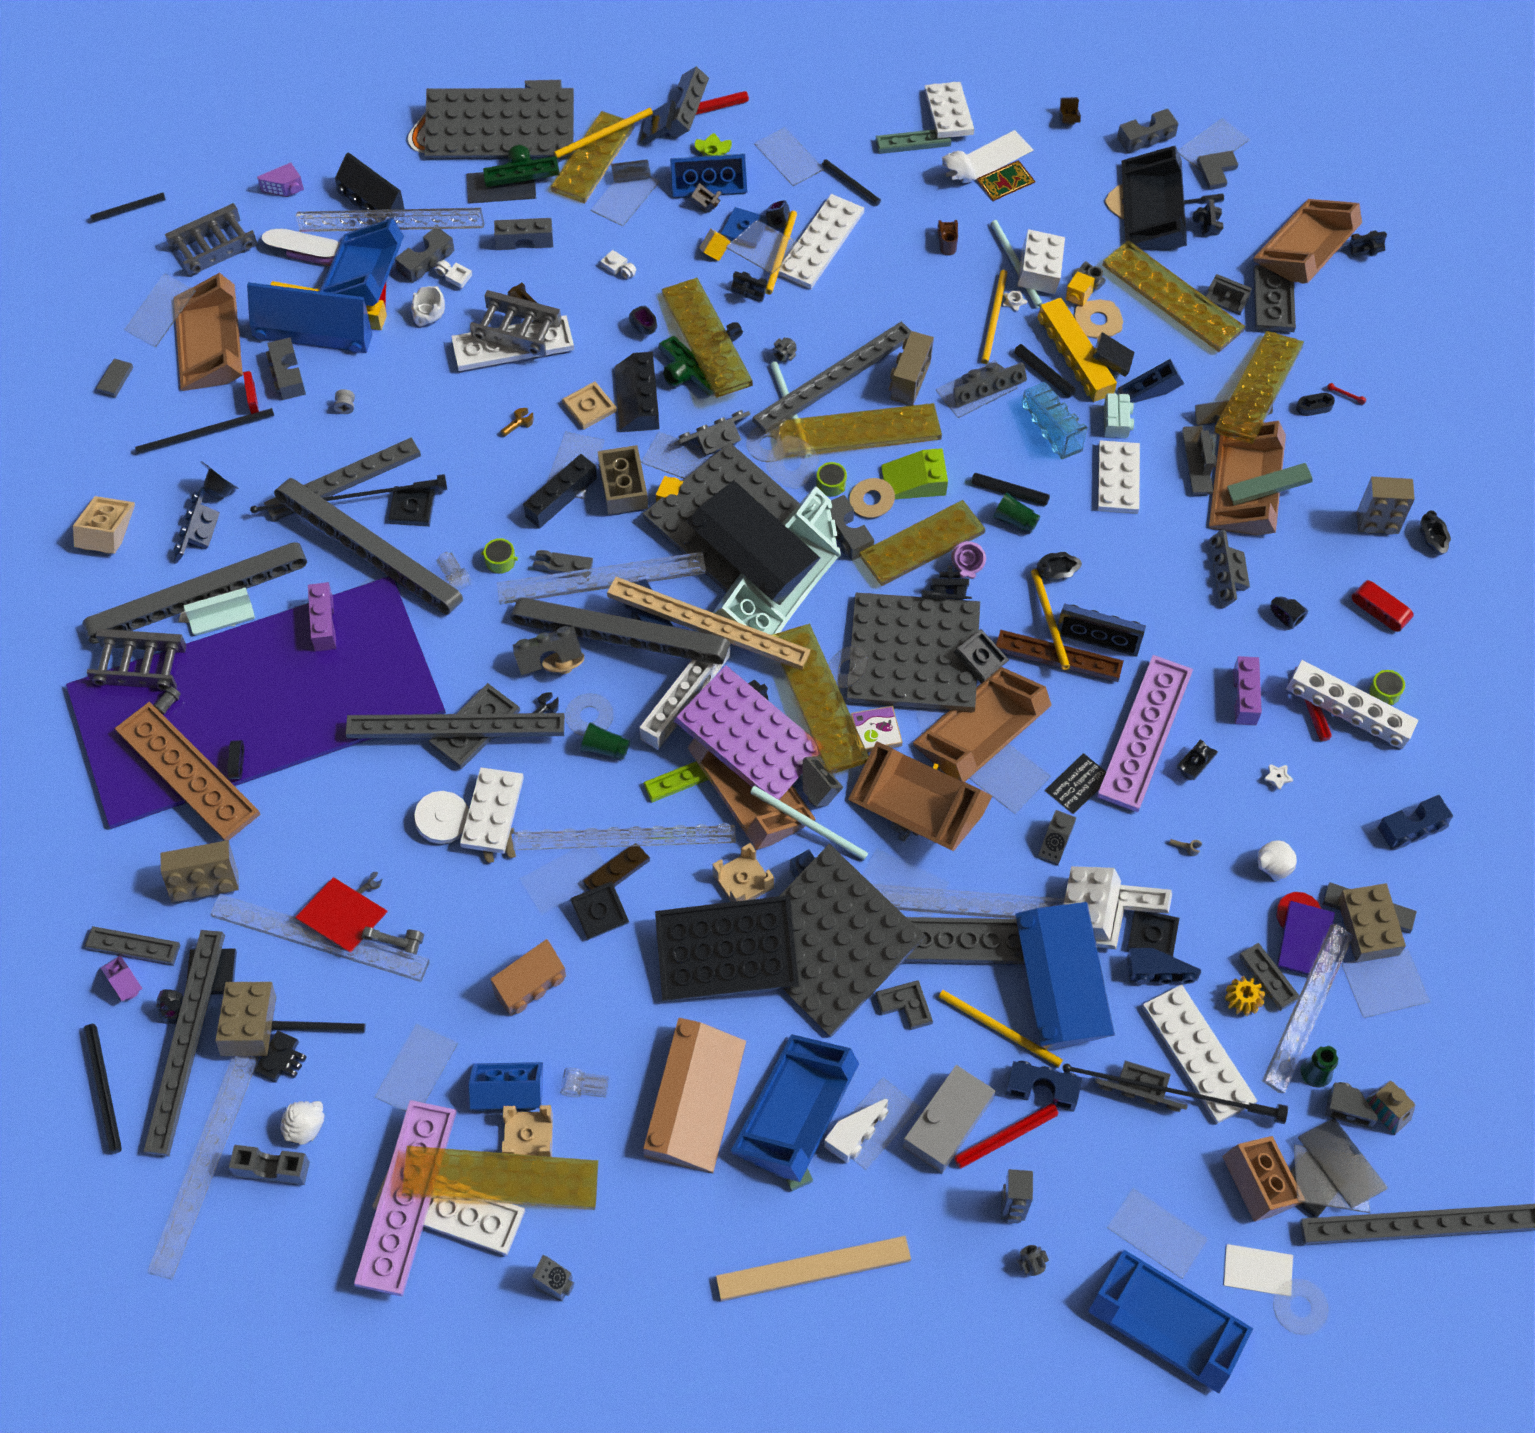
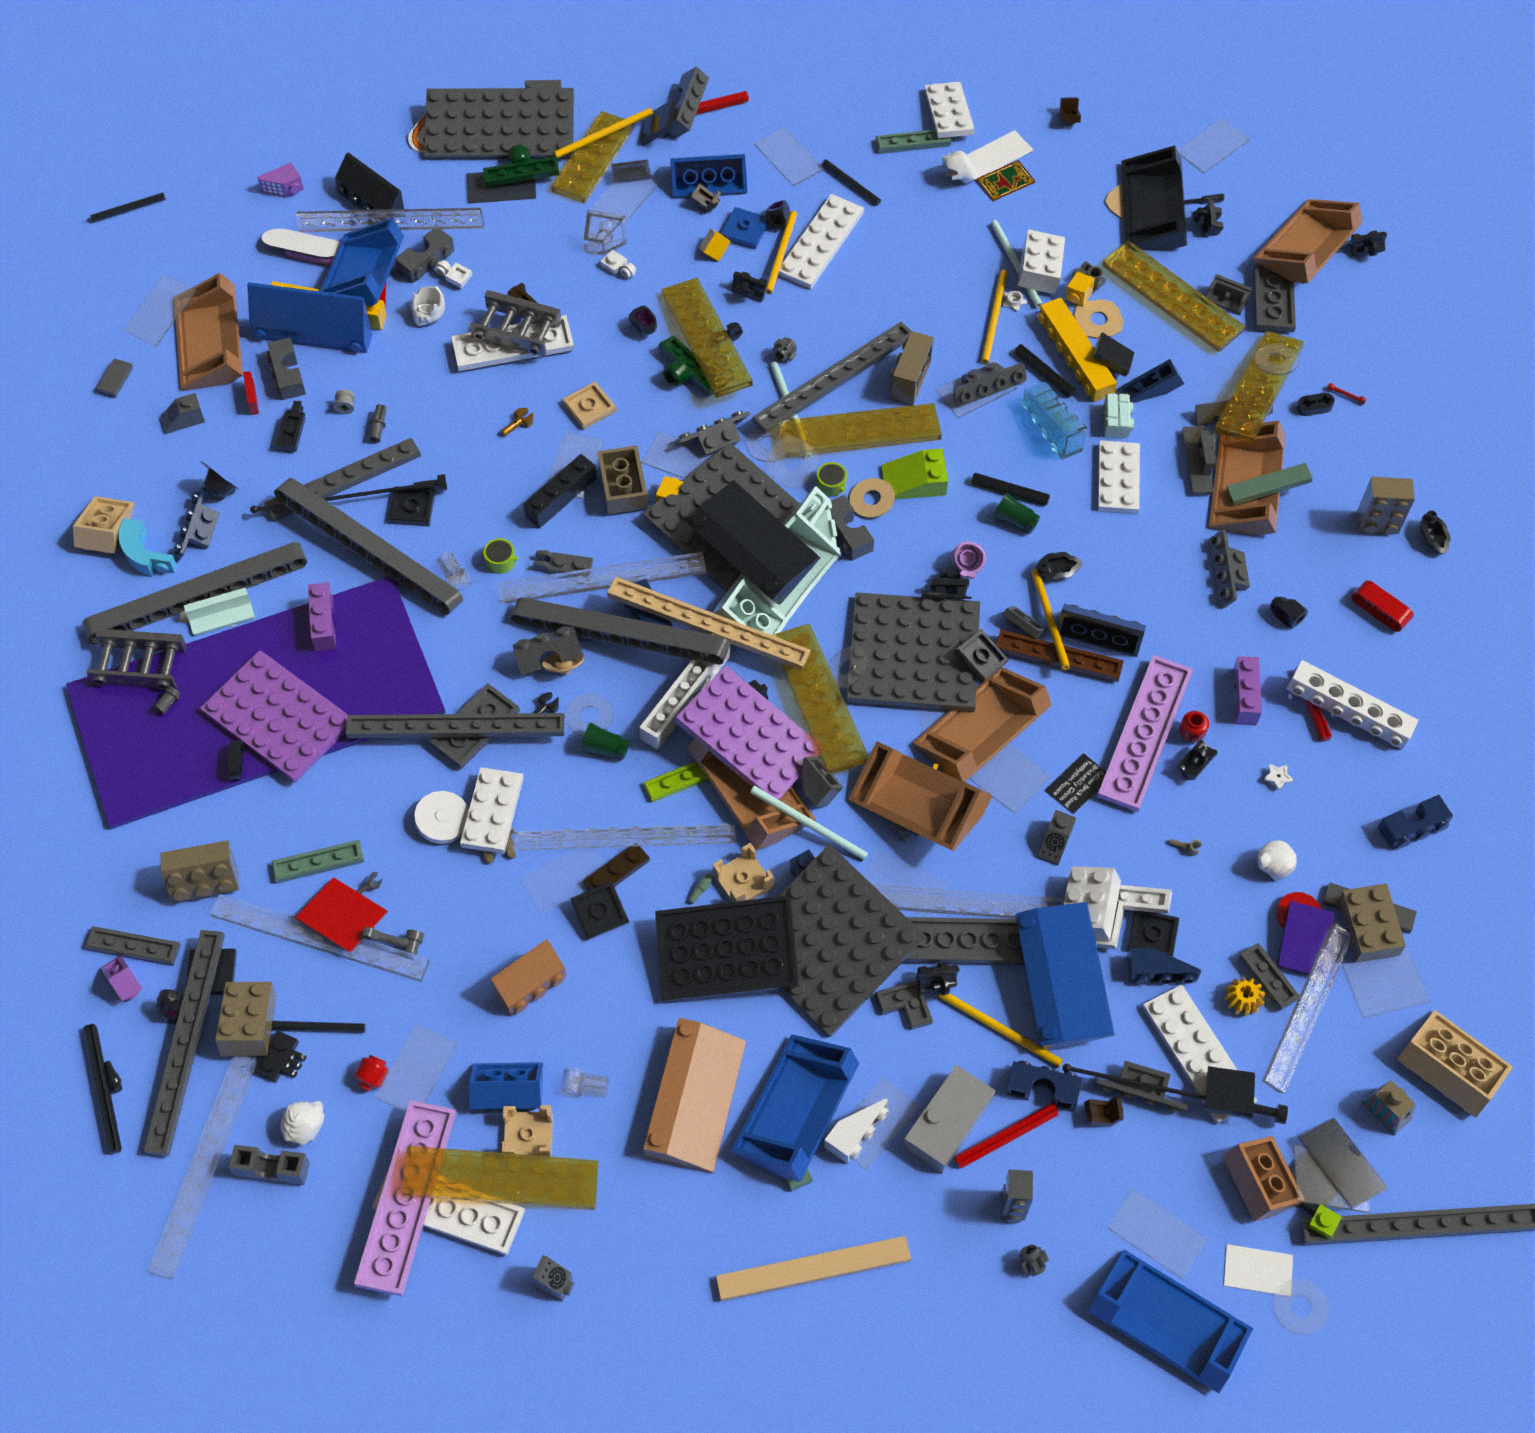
medium nougat plate [115,702,261,841] -> none
black piece [135,408,274,455] -> none
flat silver fence [165,203,257,276] -> none
dark grey arch [494,218,554,250] -> none
black slope [614,351,659,432] -> none
lime plate [695,133,732,156] -> none
clear piece [726,220,803,274] -> none
tile [851,706,903,754] -> none
clear yellow plate [859,500,985,587] -> none
reddish brown piece [937,220,958,255] -> none
dark grey arch [1117,108,1179,153] -> none
dark grey tile [1197,150,1239,189] -> none
dark green plant [1301,1045,1339,1088] -> none
dark grey slope [1325,1082,1378,1129] -> none
piece [1369,670,1405,705] -> none
none -> black piece [104,1061,123,1093]
none -> medium azure arch [119,518,177,577]
none -> dark grey slope [161,393,205,434]
none -> medium lavender plate [200,650,348,783]
none -> sand green tile [271,840,364,884]
none -> black hinge [276,400,306,452]
none -> red head [354,1054,389,1091]
none -> dark grey axle [367,404,387,443]
none -> clear slope [584,210,627,255]
none -> sand green piece [689,873,714,904]
none -> black hips [916,961,960,996]
none -> dark grey plate [1003,606,1047,638]
none -> dark brown bracket [1084,1097,1124,1127]
none -> red head [1179,711,1209,742]
none -> black tile [1205,1066,1255,1118]
none -> clear gear [1254,344,1299,375]
none -> lime plate [1308,1204,1342,1239]
none -> tan slope [1397,1010,1513,1118]

